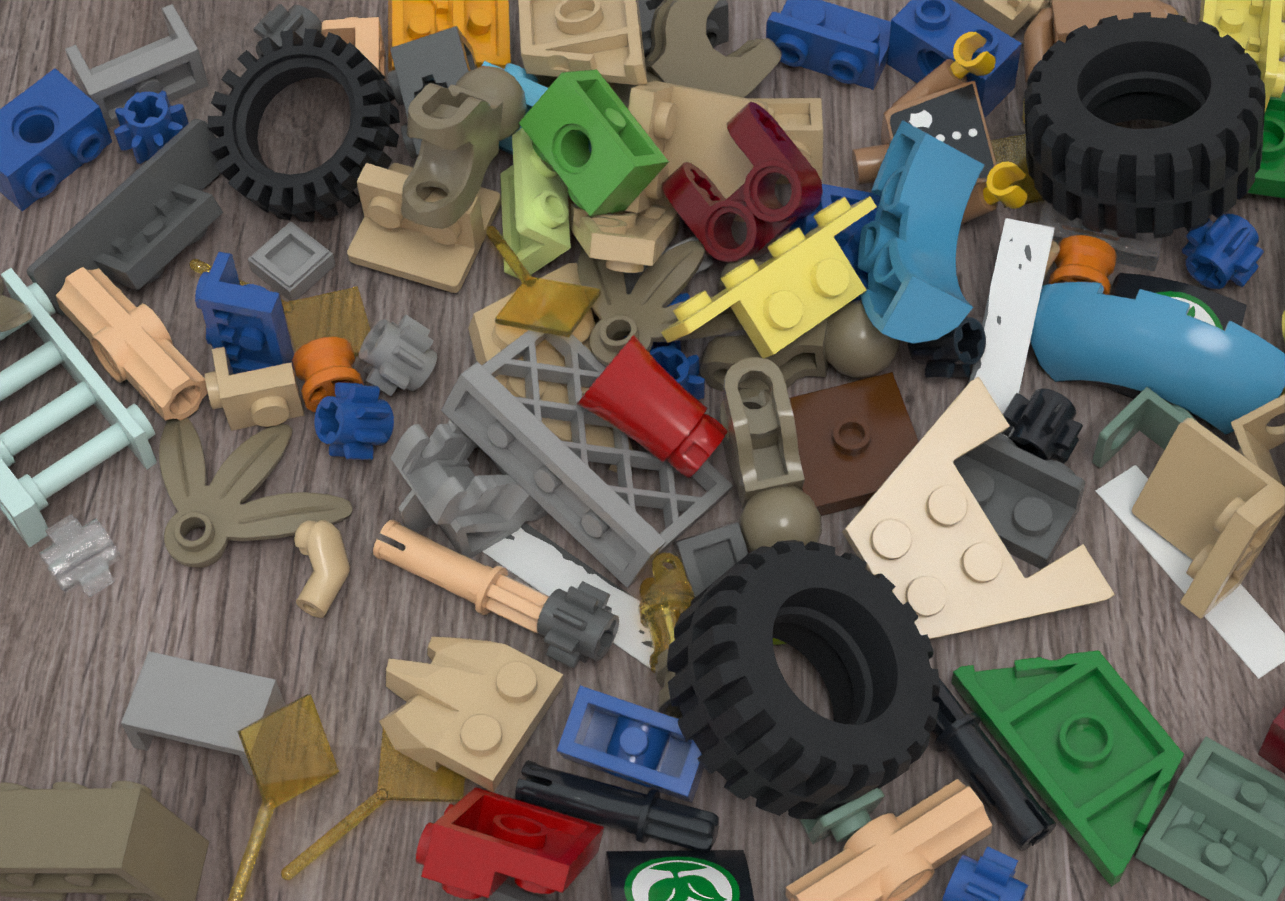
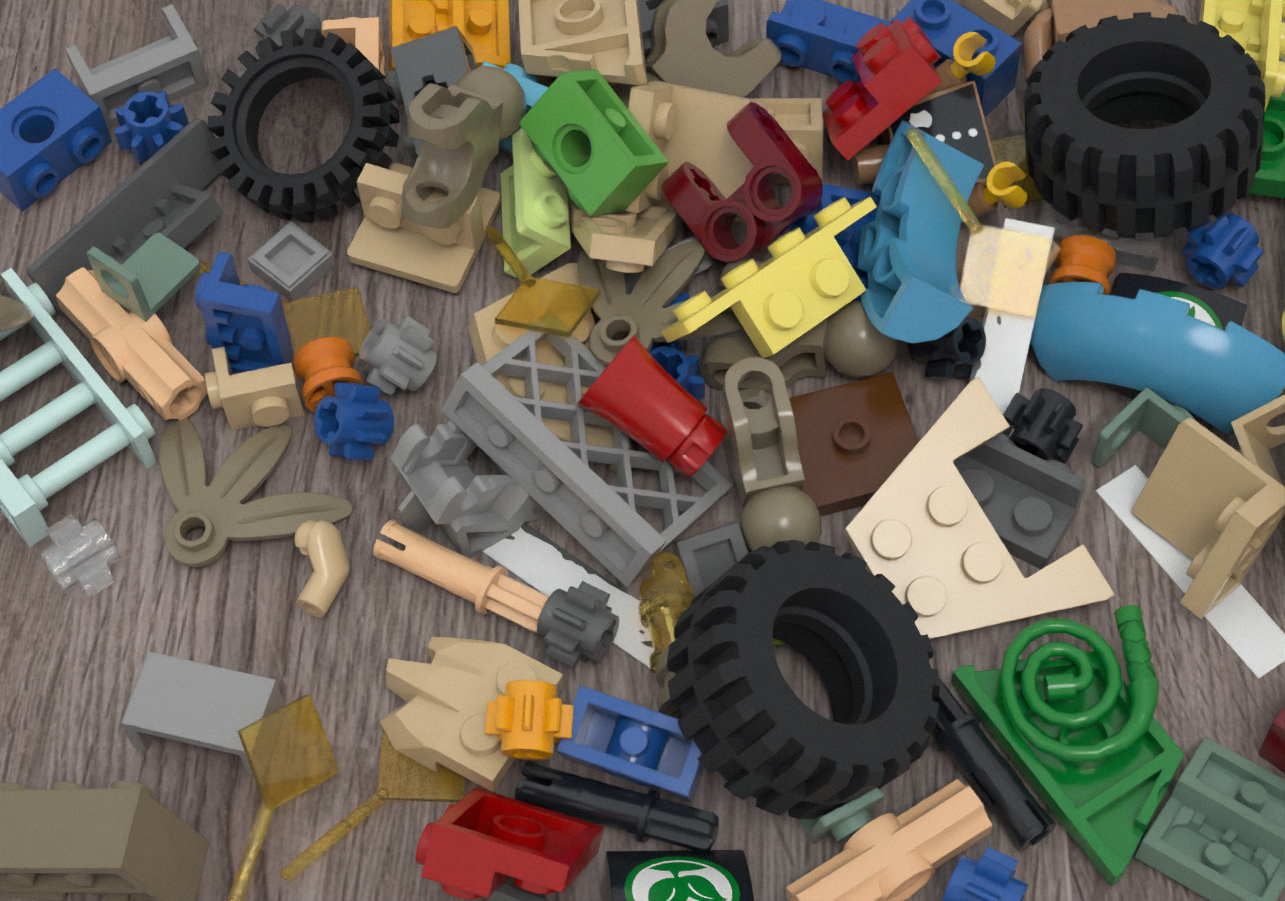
none -> sand green bracket [86,233,201,322]
none -> light orange gear [485,680,574,760]
none -> red plate [822,16,942,161]
none -> clear yellow piece [907,128,1051,317]
none -> green piece [999,605,1159,762]

